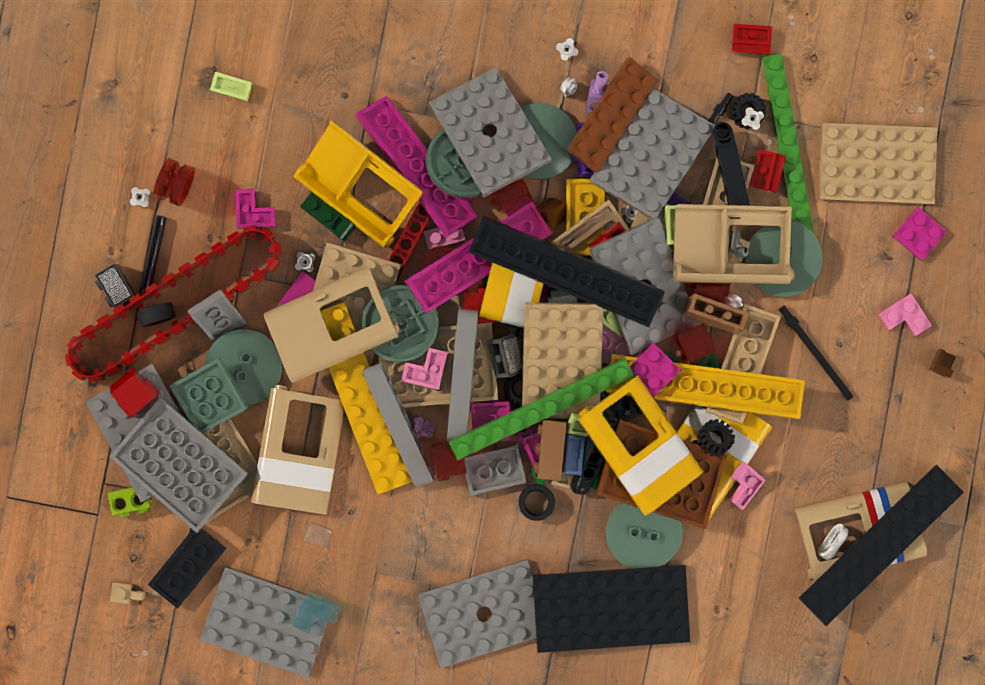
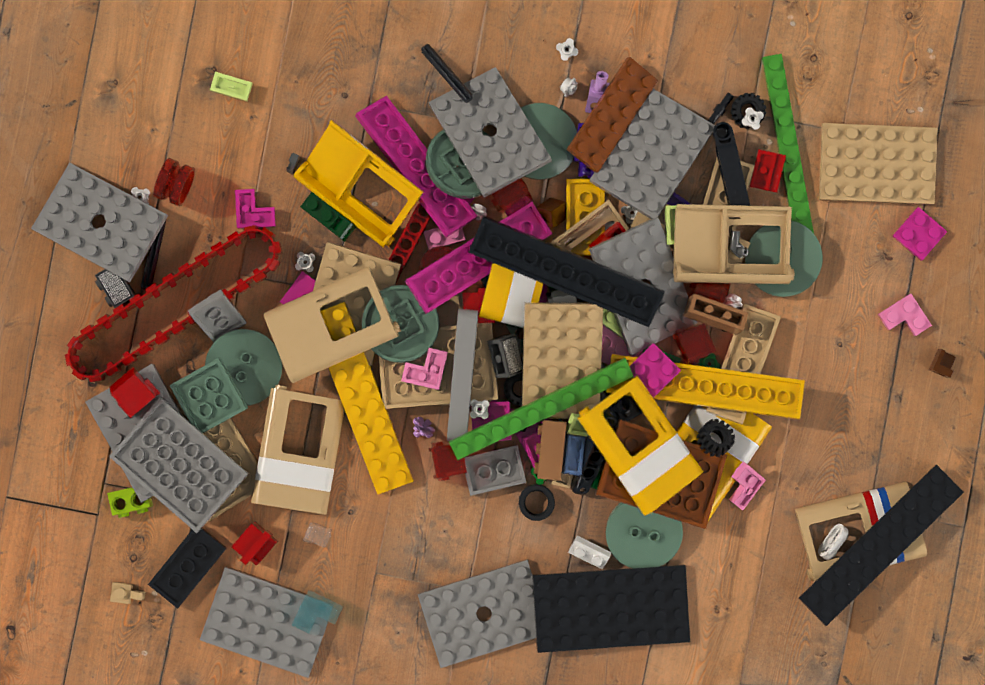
black tyre [136,302,176,328] -> none
light grey beam [363,363,435,488] -> none
red plate [731,24,772,55] -> none
black bar [778,305,854,401] -> none
none -> light grey plate [31,163,168,282]
none -> red plate [231,521,278,566]
none -> dark grey tile [286,153,301,175]
none -> black axle [421,44,473,103]
none -> white plate [470,399,489,419]
none -> white plate [471,204,487,220]
none -> white plate [568,536,611,569]

